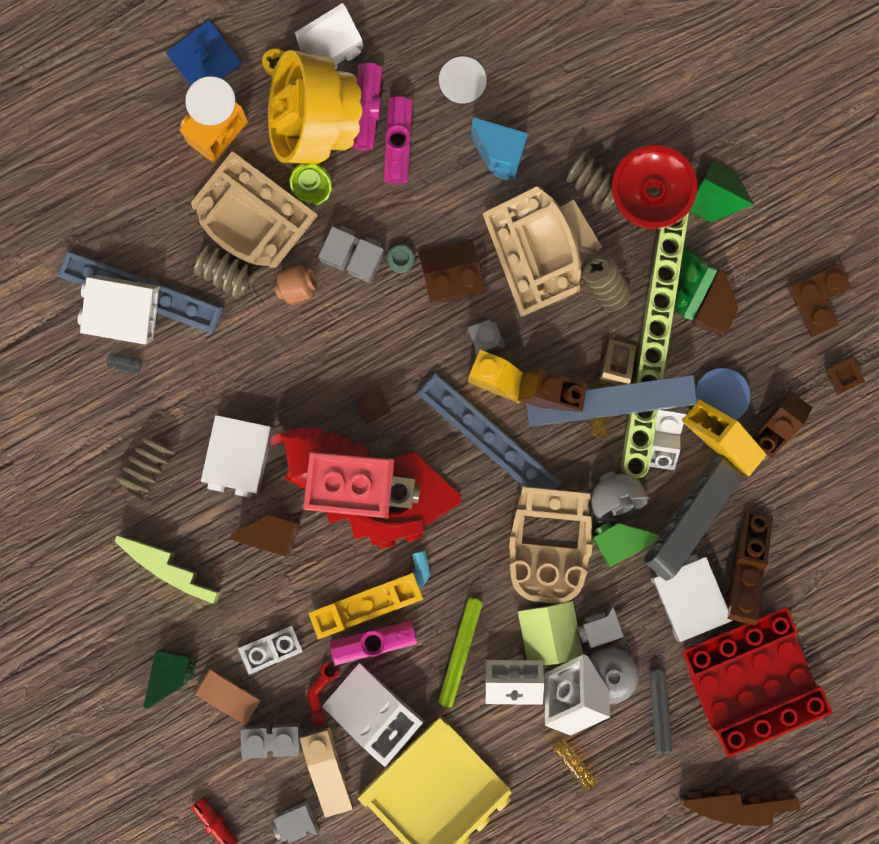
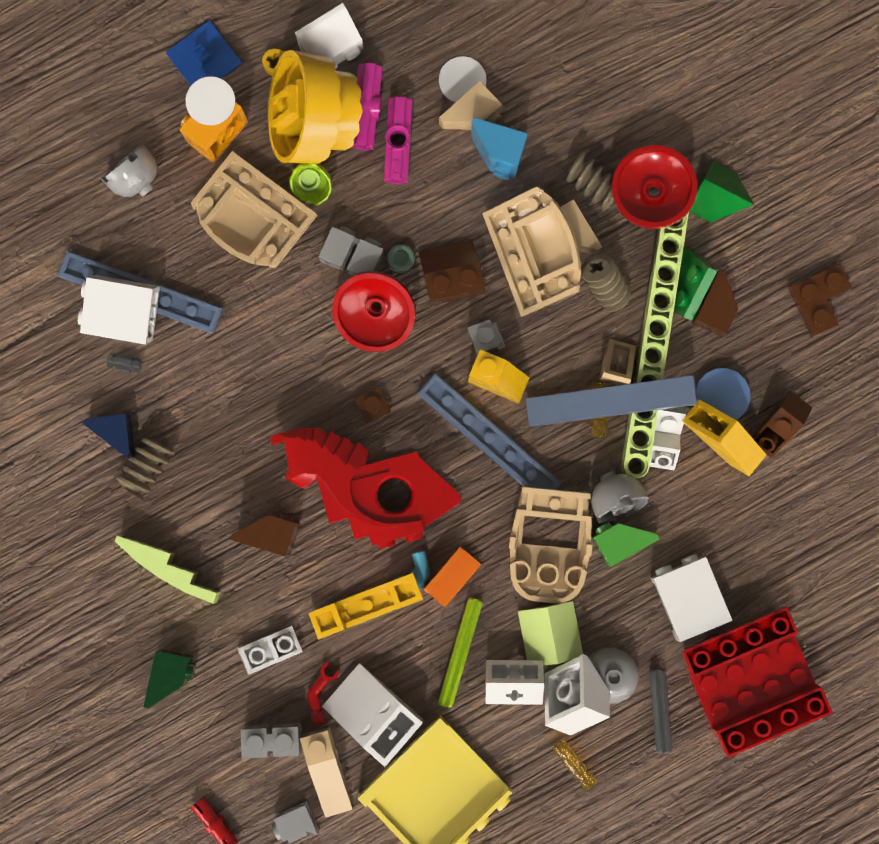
dark tan piece [194,243,258,299] -> none
nougat slope [194,668,261,725] -> none
white brick [201,415,273,498] -> none
nougat head [274,265,318,305] -> none
coral tile [304,452,394,518] -> none
dark pink piece [329,620,417,666] -> none
dark tan brick [389,476,420,509] -> none
reddish brown slope [517,369,587,412] -> none
light grey window [577,605,624,648] -> none
dark grey beam [644,455,742,581] -> none
reddish brown slope [679,786,801,826] -> none
reddish brown slope [727,509,773,625] -> none
reddish brown plate [825,357,865,395] -> none
none -> dark blue slope [82,414,135,458]
none -> light grey cylinder [101,143,158,197]
none -> red dish [332,271,416,352]
none -> orange panel [424,546,482,607]
none -> tan slope [439,81,502,130]

